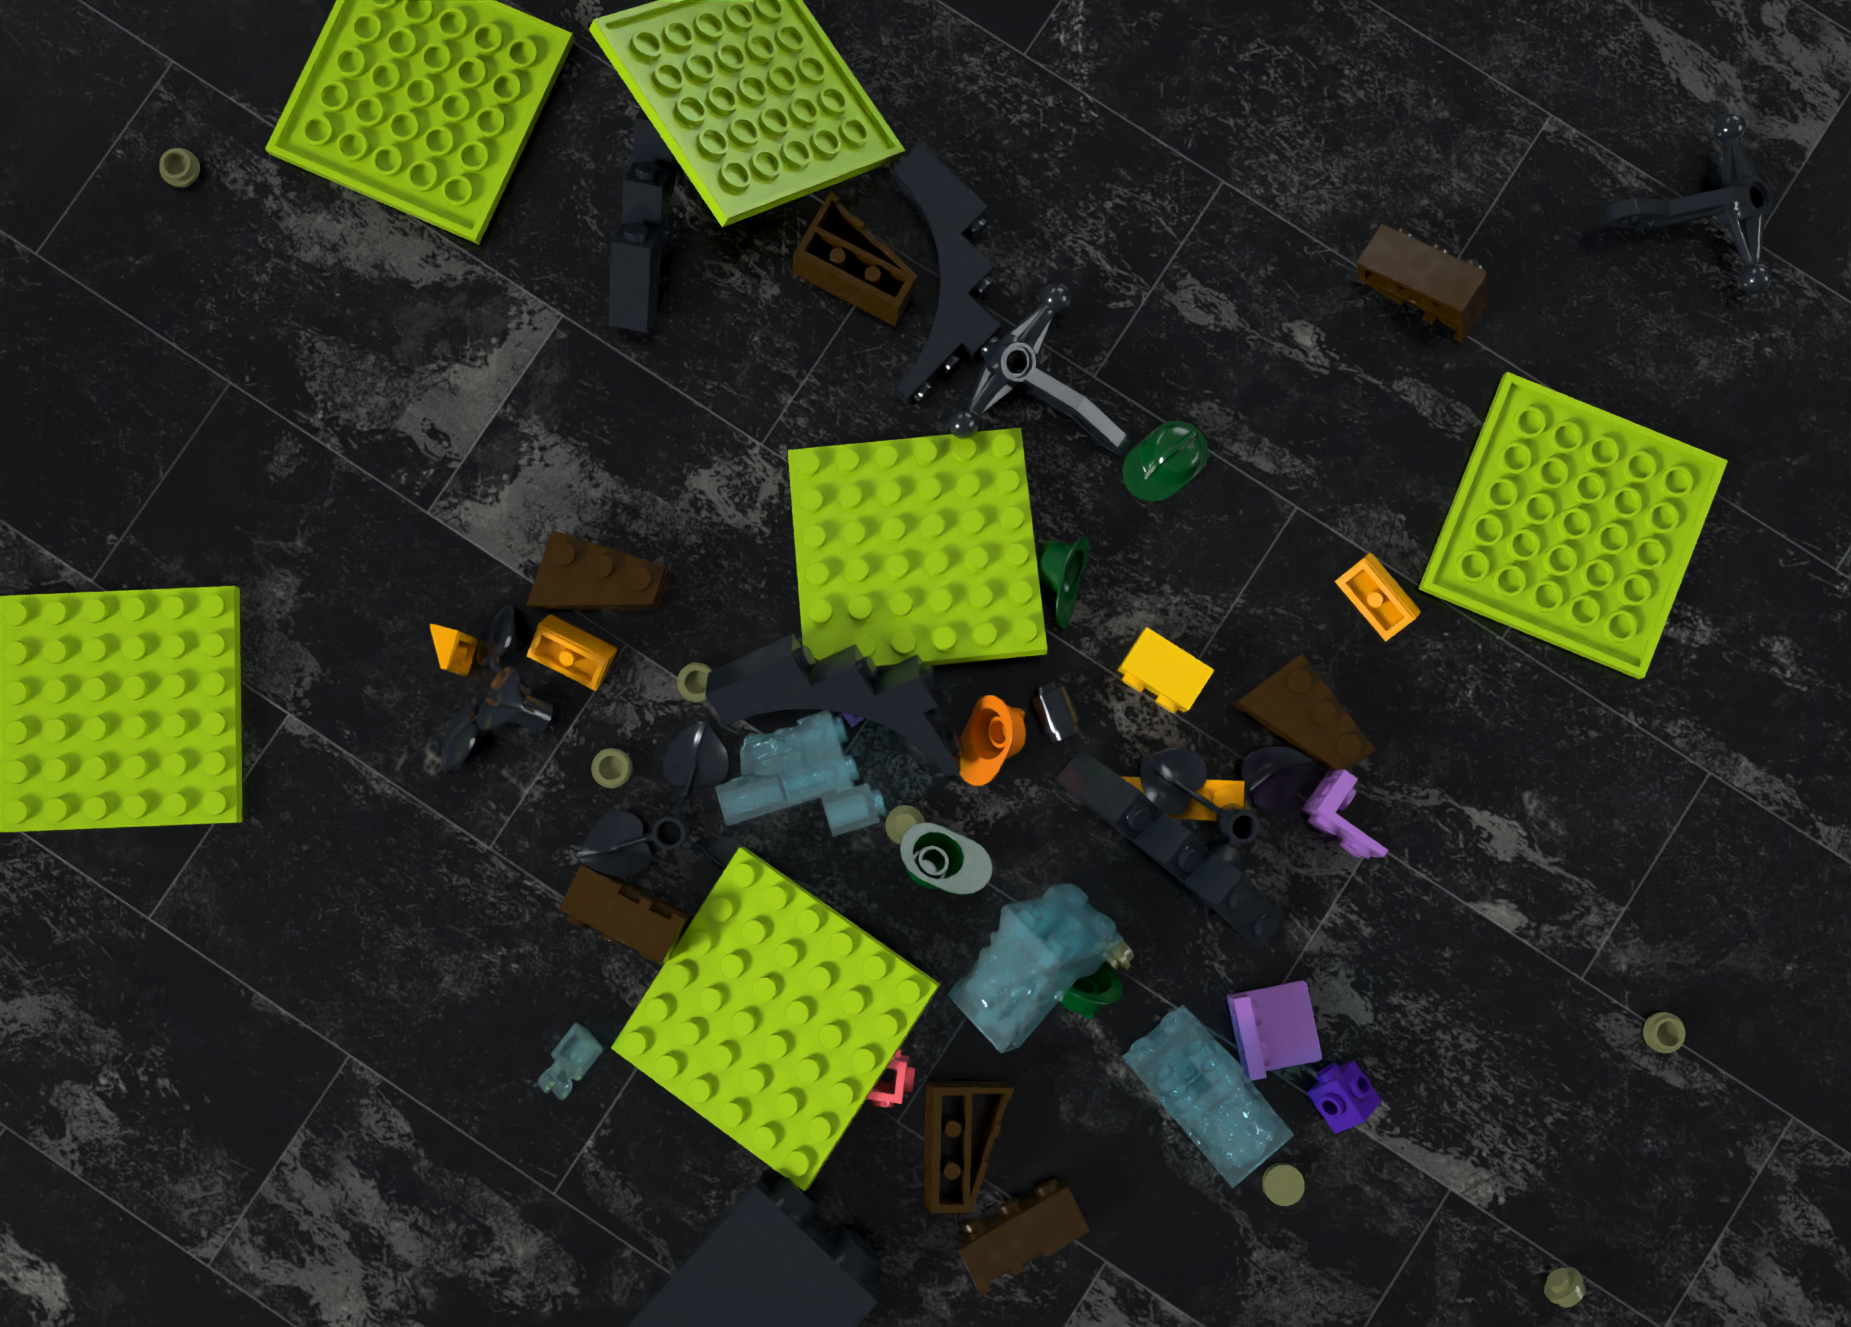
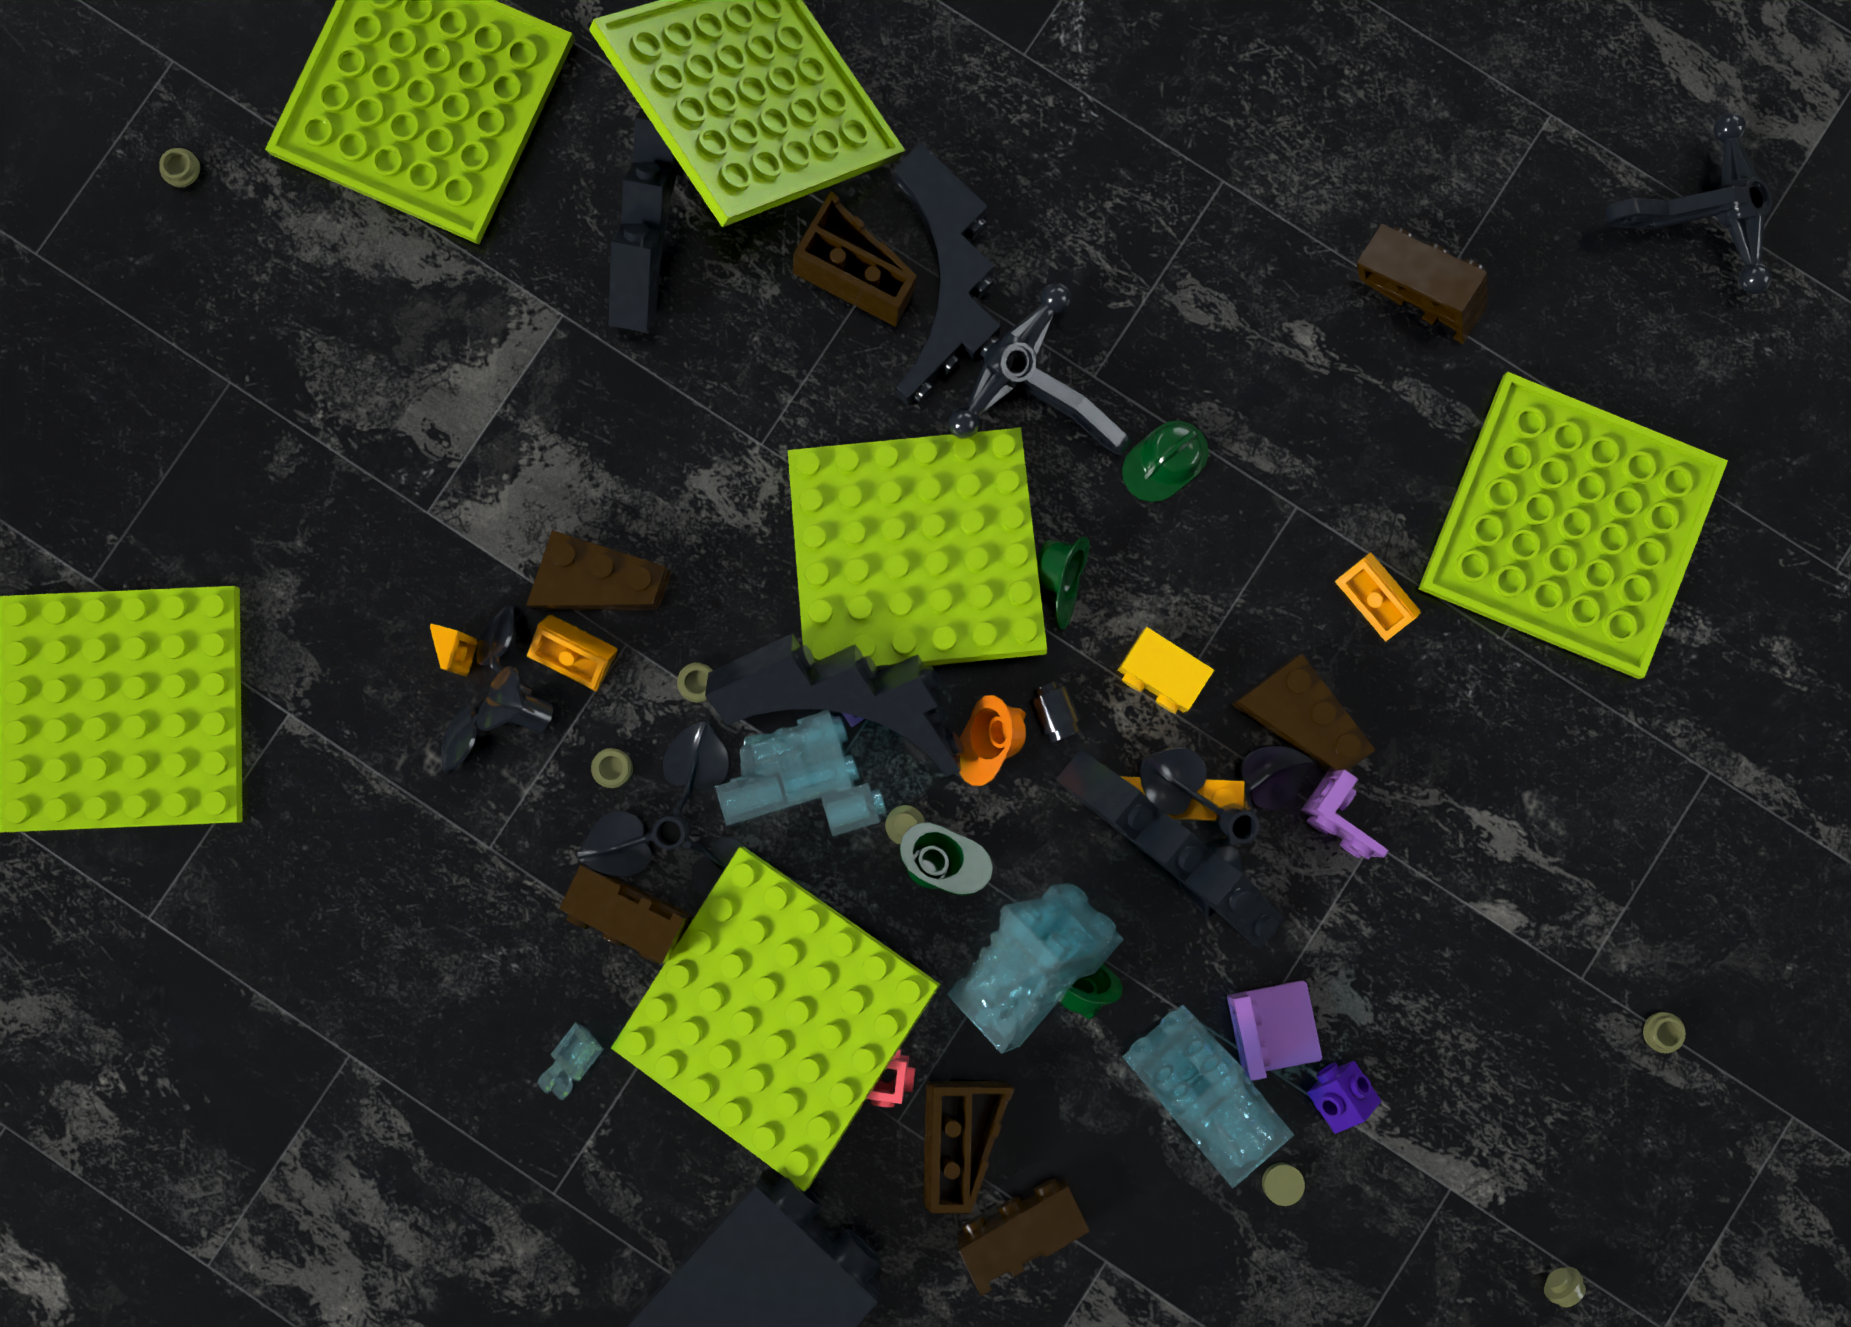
olive plate [1097,934,1134,972] -> none

